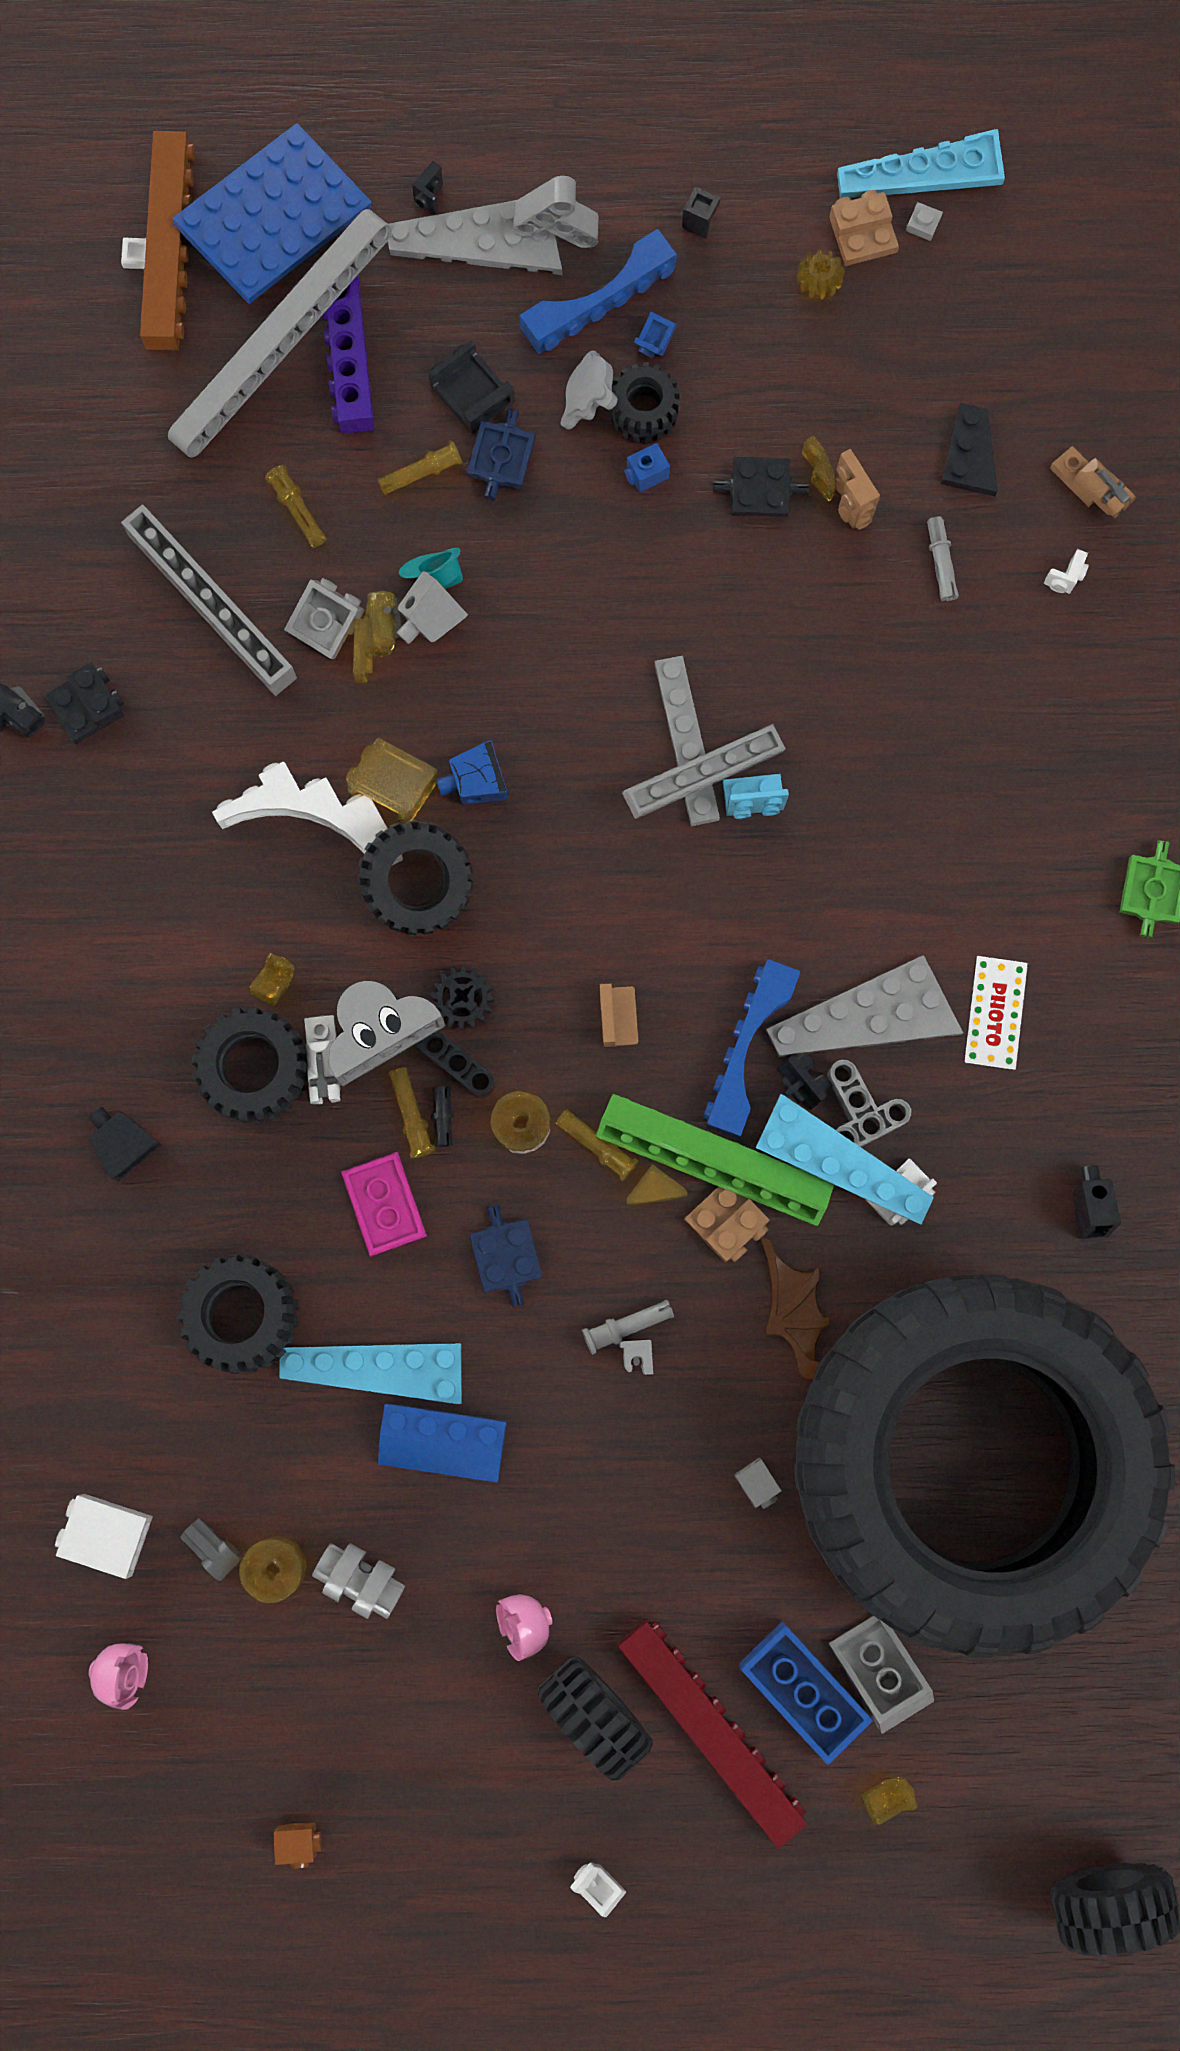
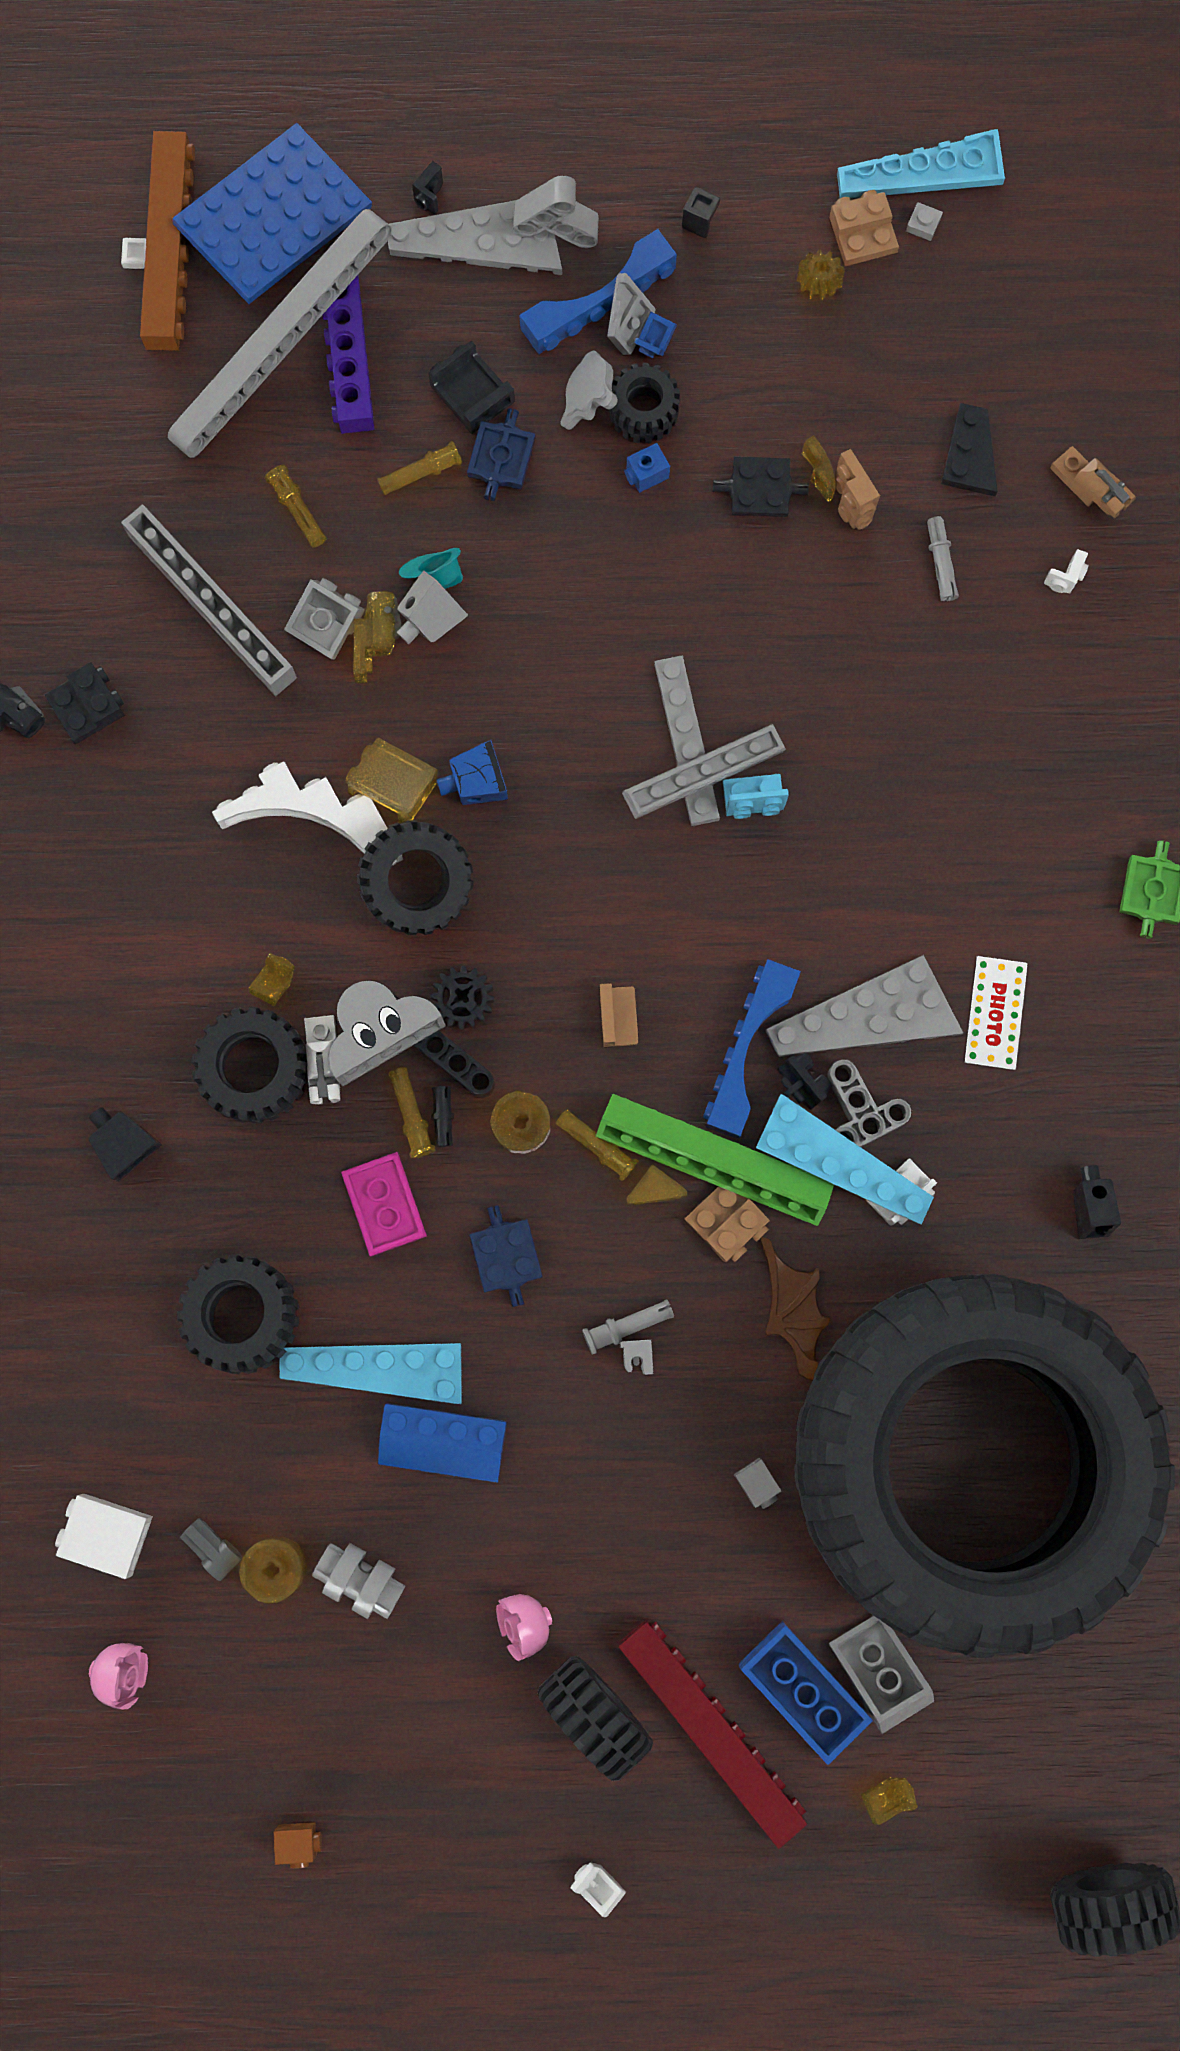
none -> light grey wing [607,273,656,355]

